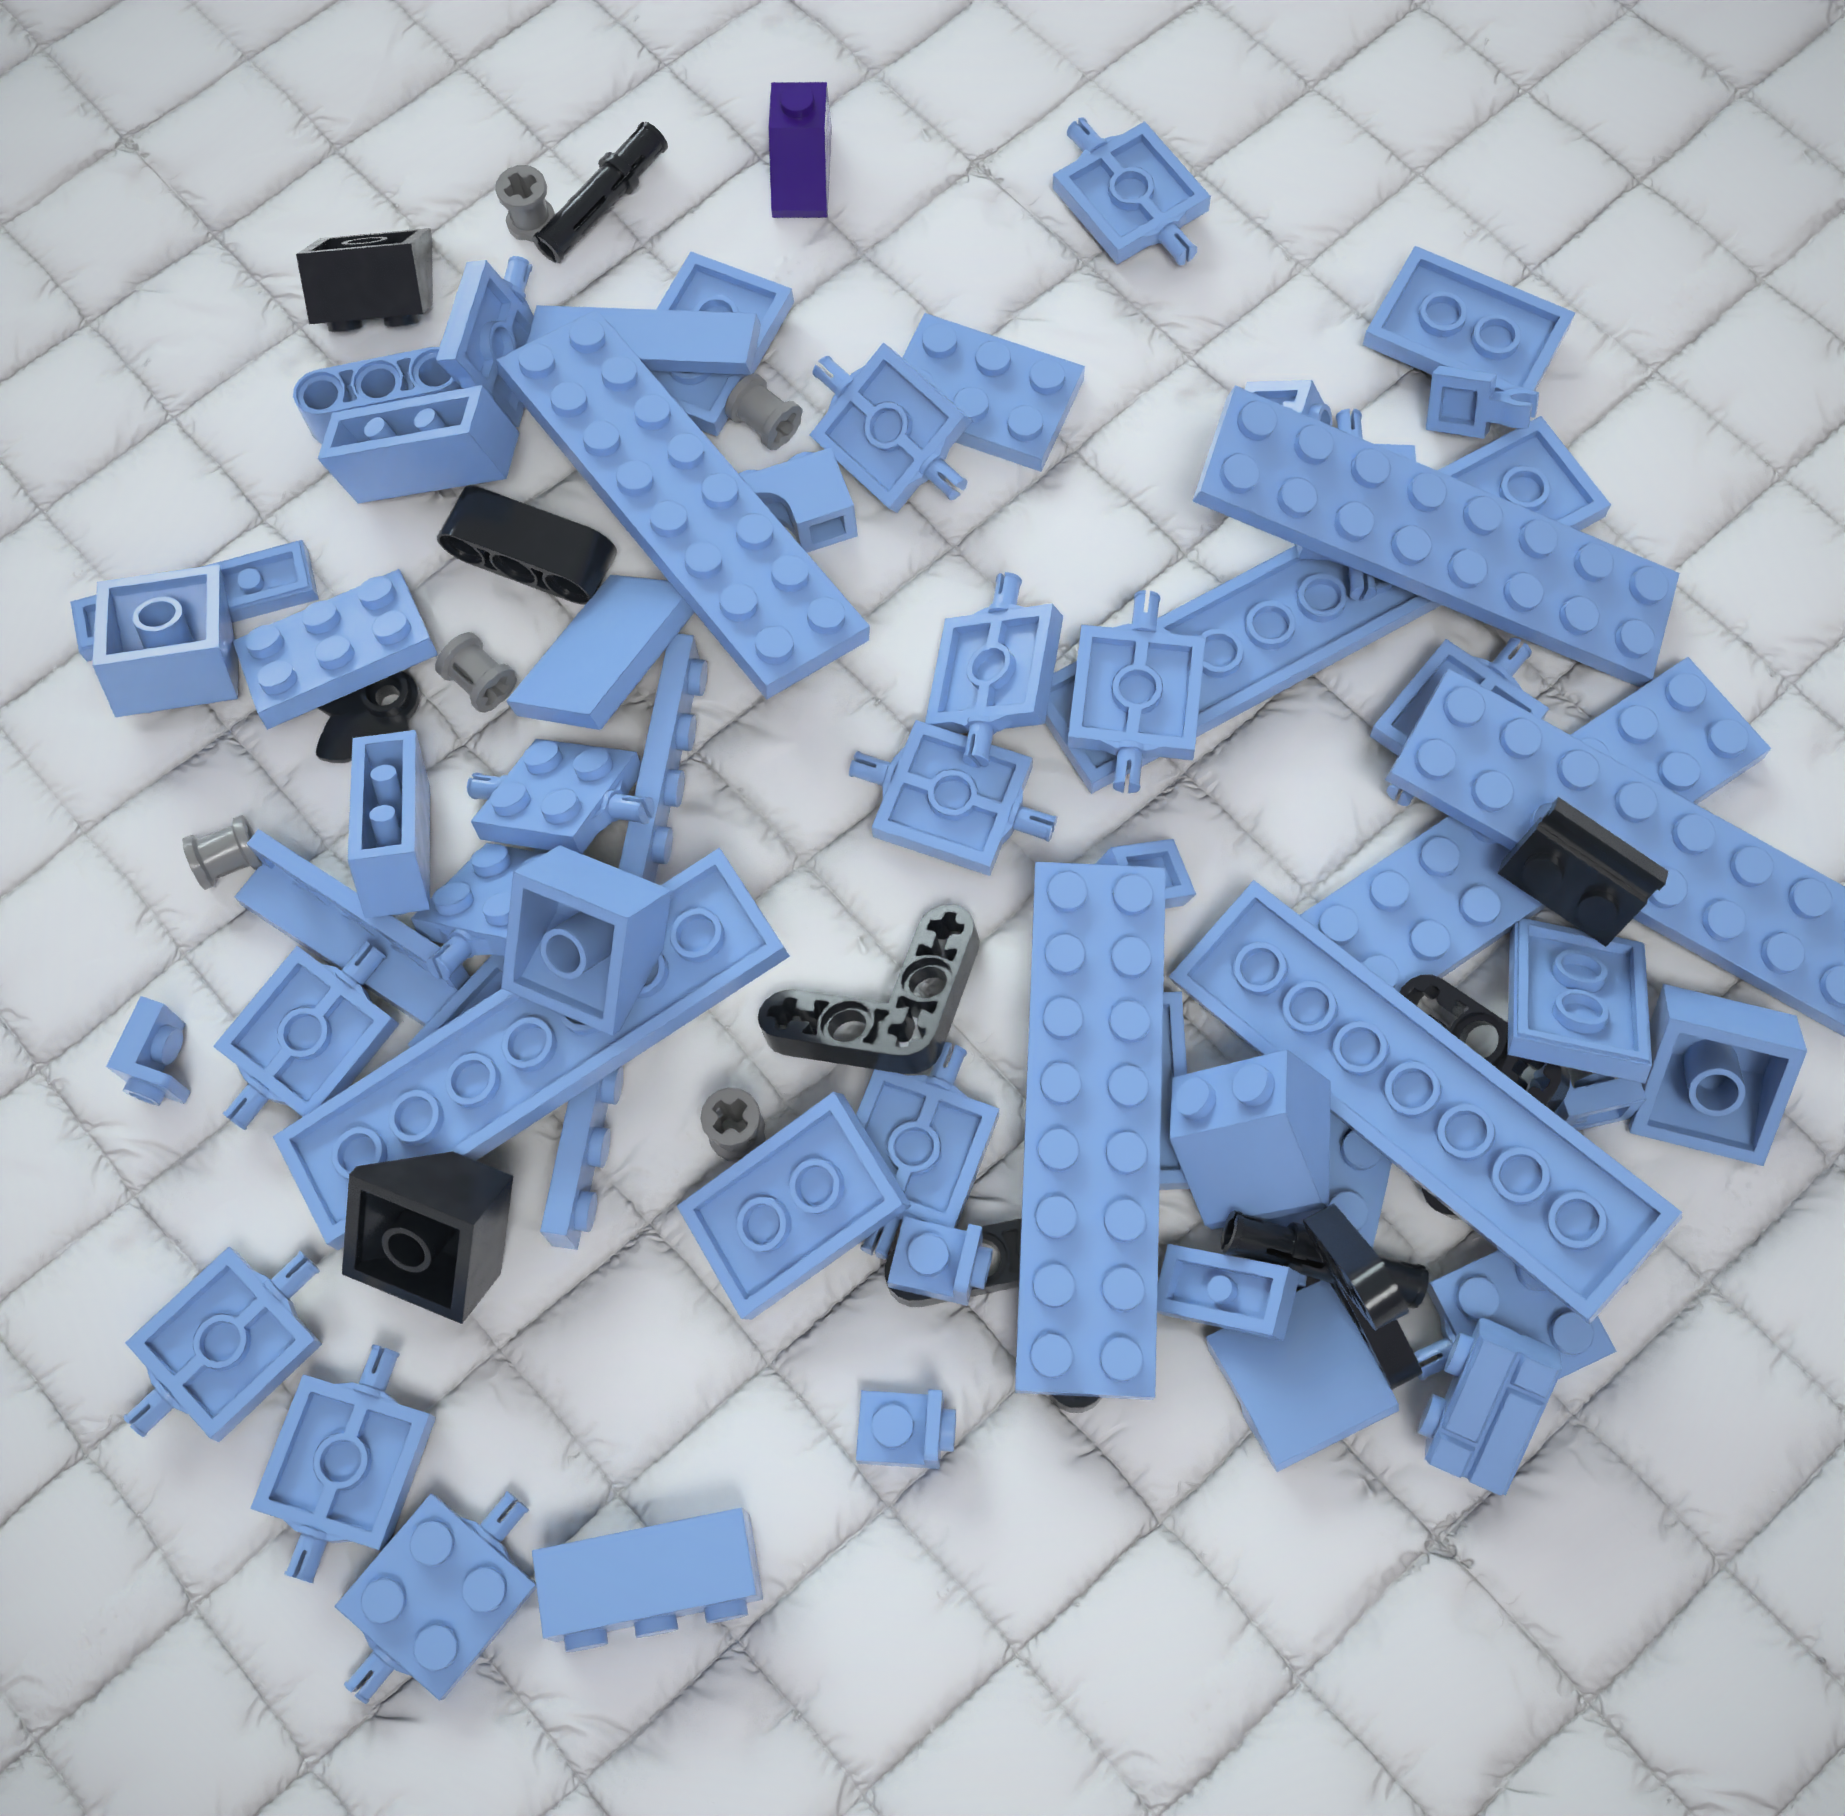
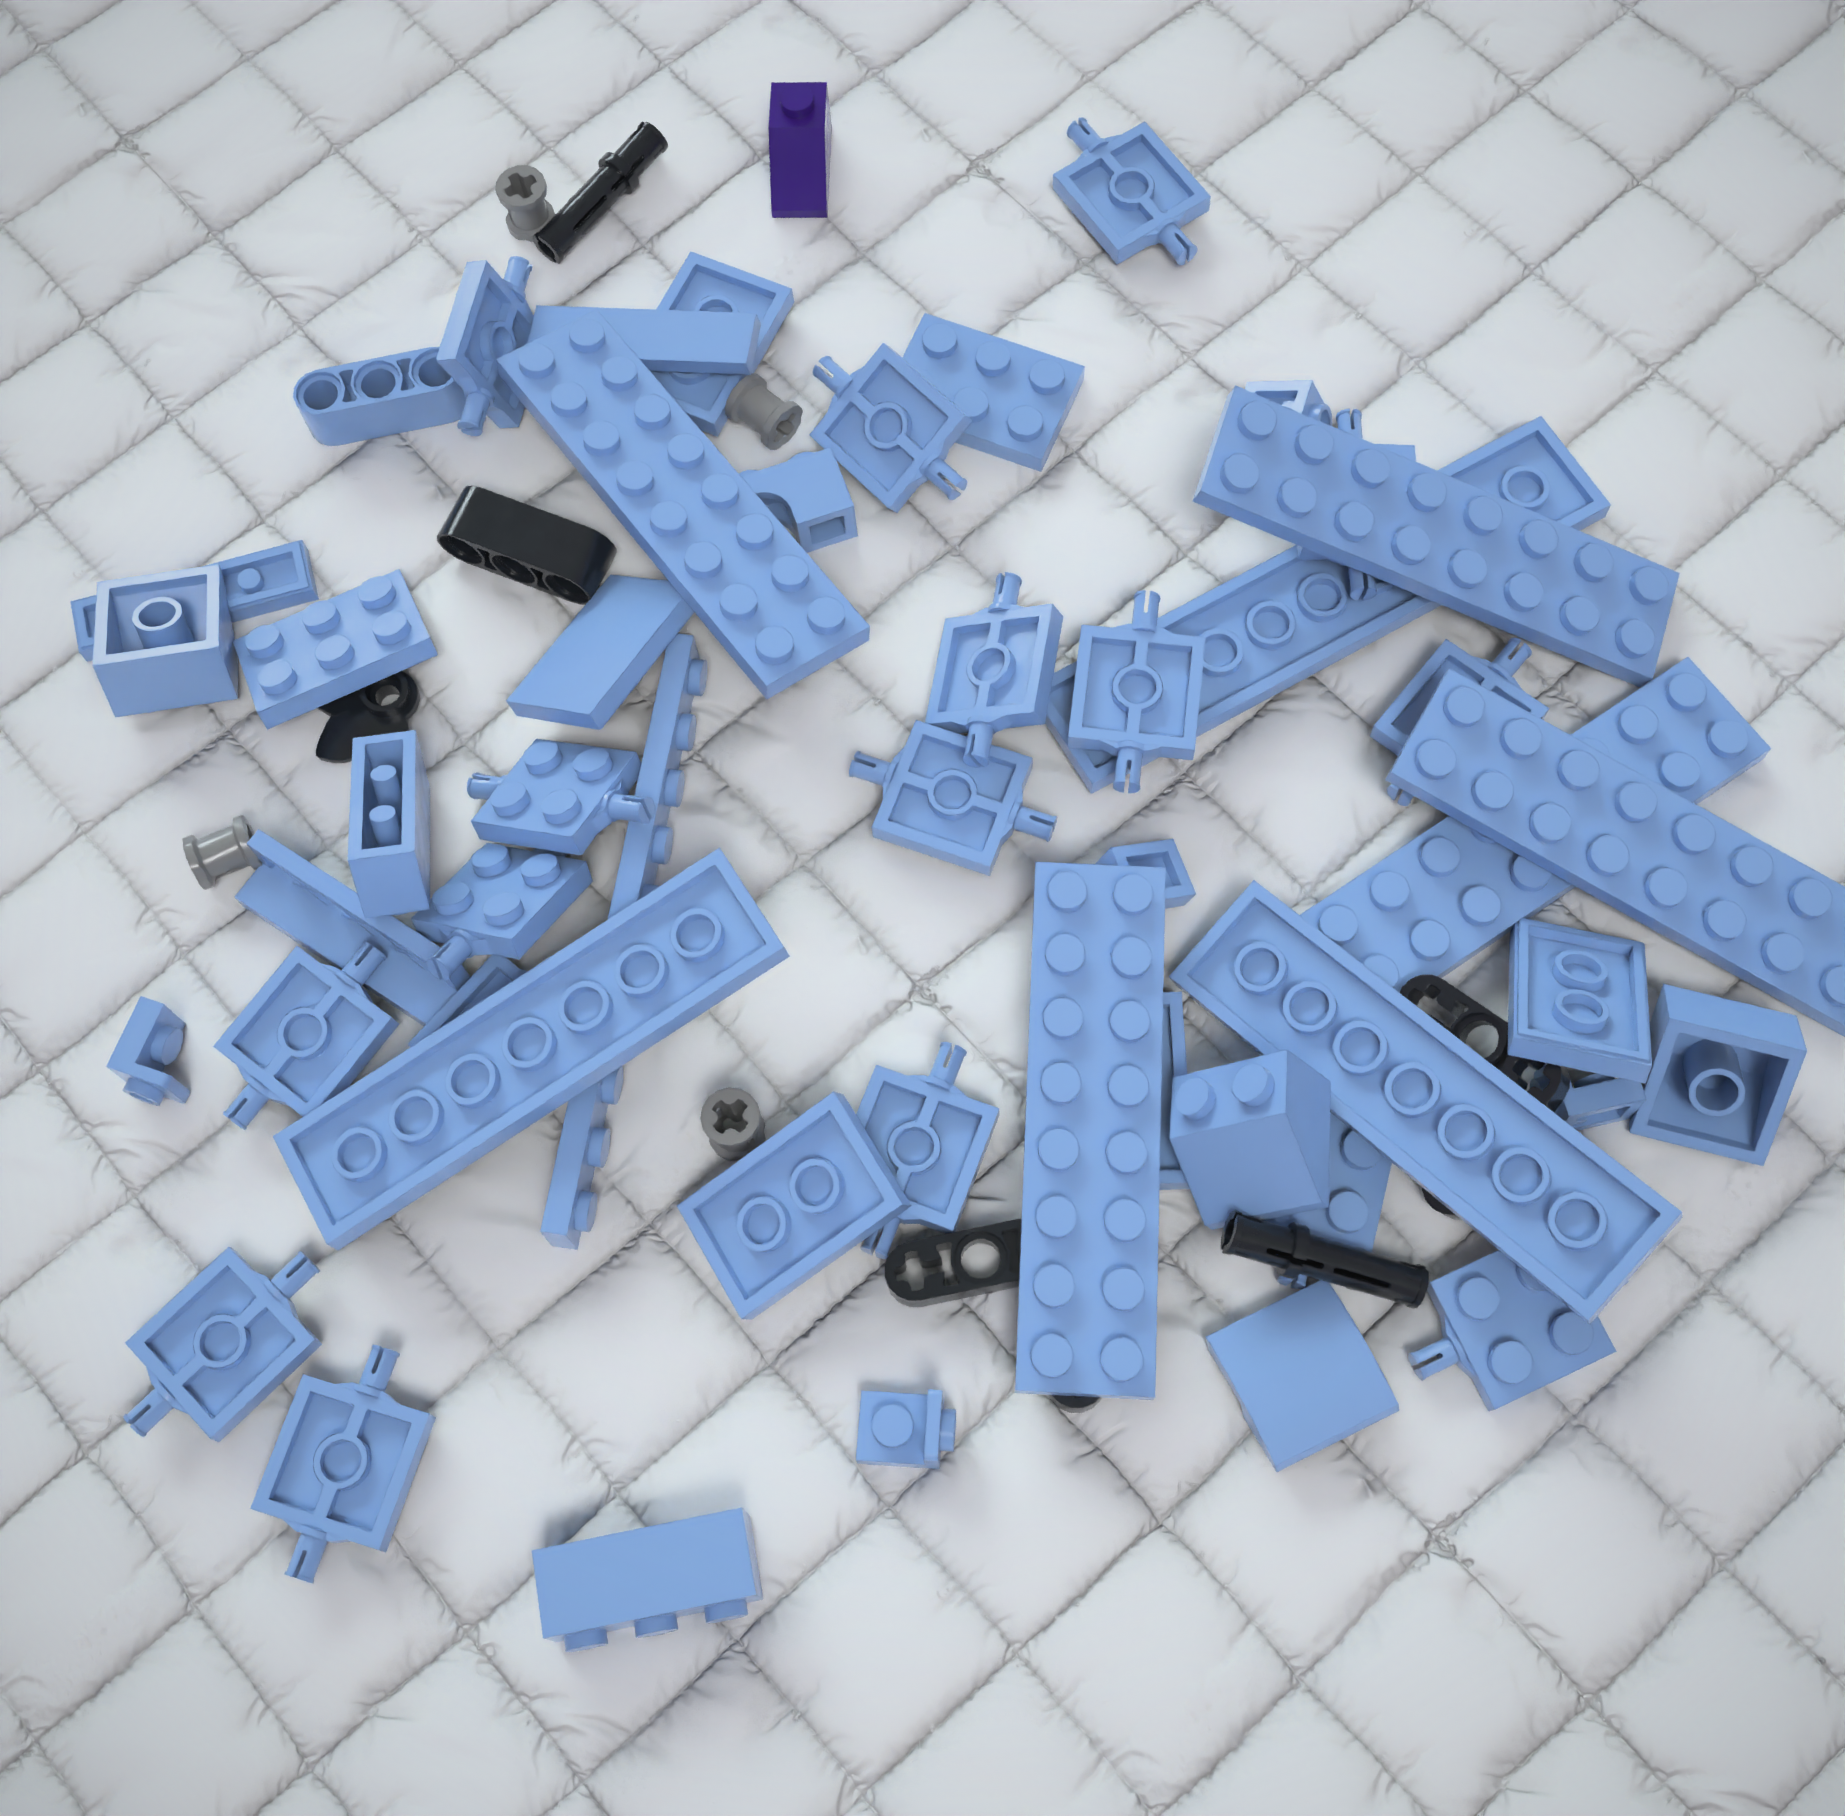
black slope [296,228,433,332] -> none
light blue brick [318,385,519,504] -> none
light blue plate [334,1491,536,1704] -> none
black slope [342,1151,514,1324] -> none
light grey bush [435,632,517,713] -> none
light blue slope [501,845,672,1036] -> none
black beam [758,904,980,1074] -> none
light blue bracket [887,1217,993,1306] -> none
light blue plate [1157,1244,1300,1341] -> none
black beam [1303,1203,1423,1390] -> none
light blue plate [1363,246,1575,391] -> none
light blue brick [1417,1318,1562,1496] -> none
light blue plate [1426,365,1539,439] -> none
black plate [1498,797,1668,947] -> none

